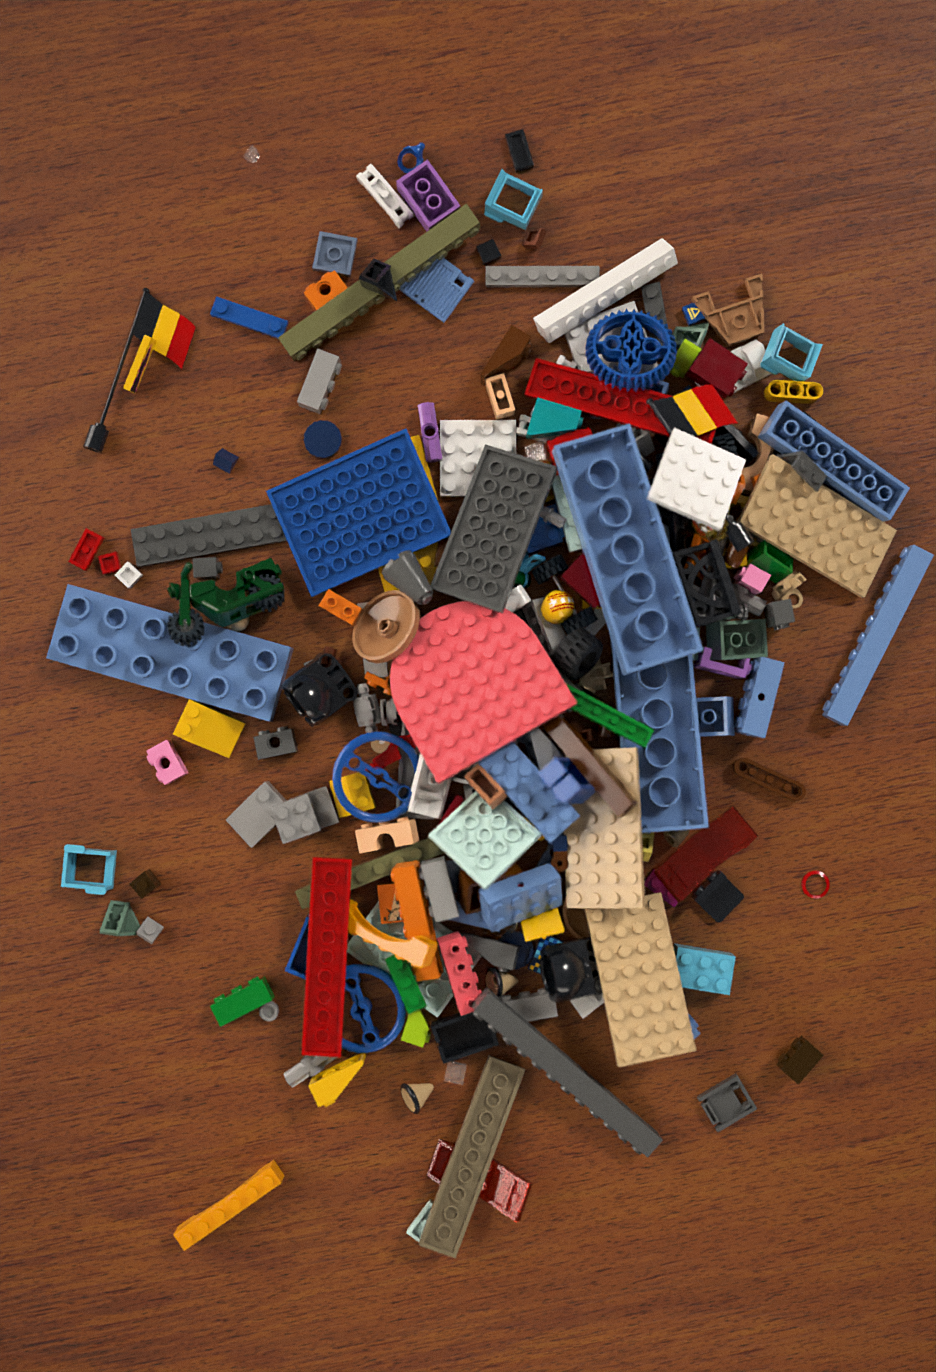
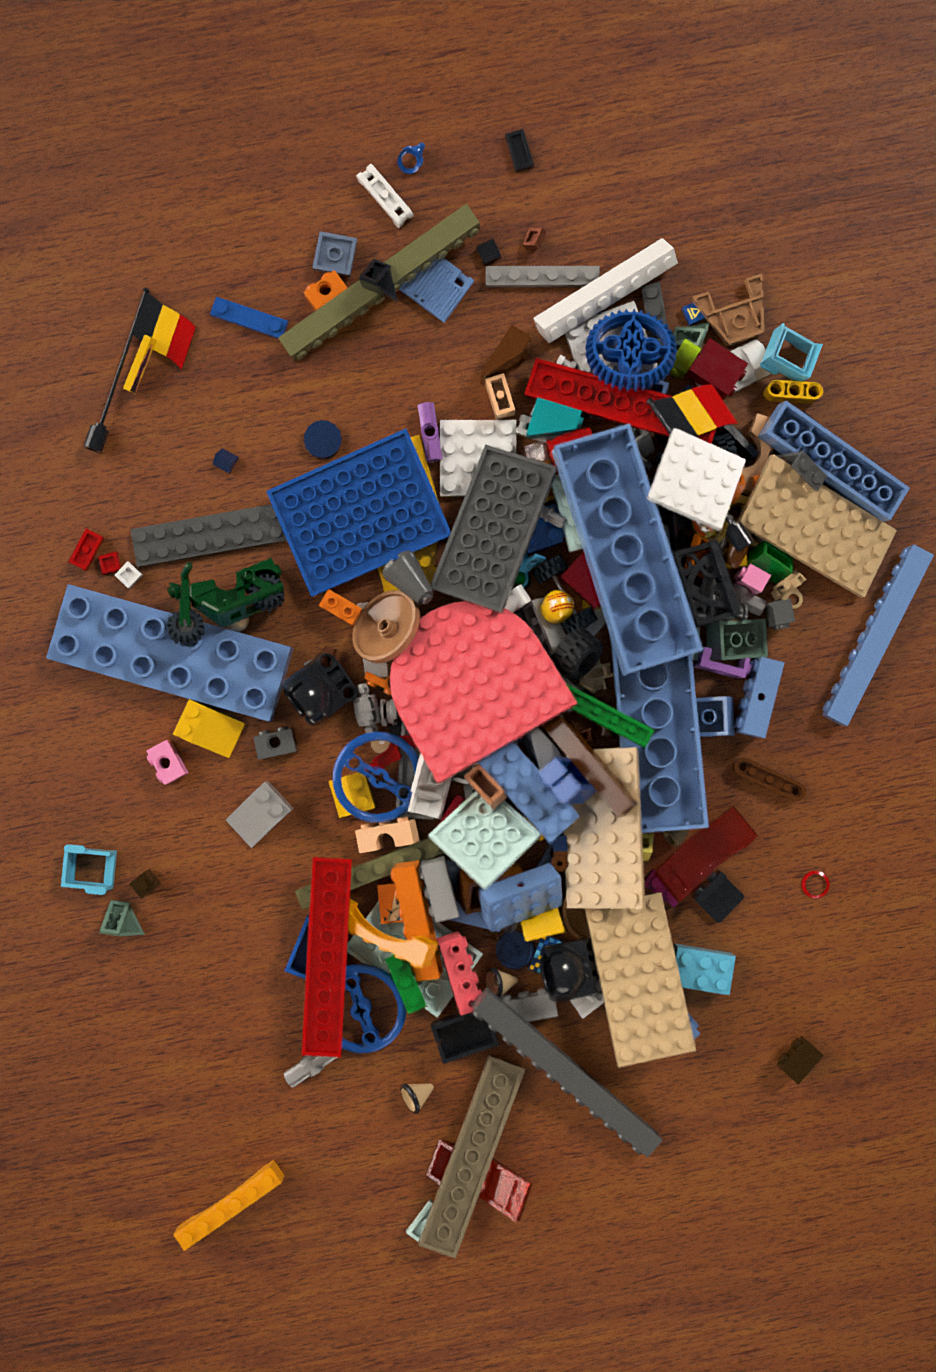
light grey plate [136,917,164,944] -> none
dark grey brick [193,557,223,580] -> none
green brick [210,976,275,1027] -> none
clear hinge [243,145,260,163] -> none
light grey tile [259,1001,279,1021] -> none
light grey bracket [270,786,339,844] -> none
light grey brick [297,349,342,414] -> none
yellow slope [308,1053,366,1107] -> none
medium lavender brick [396,159,461,232] -> none
lime slope [401,1010,431,1047] -> none
clear plate [444,1061,467,1085] -> none
dark grey slope [461,932,520,972] -> none
medium azure piece [484,169,543,230] -> none
dark grey container [697,1073,757,1132] -> none

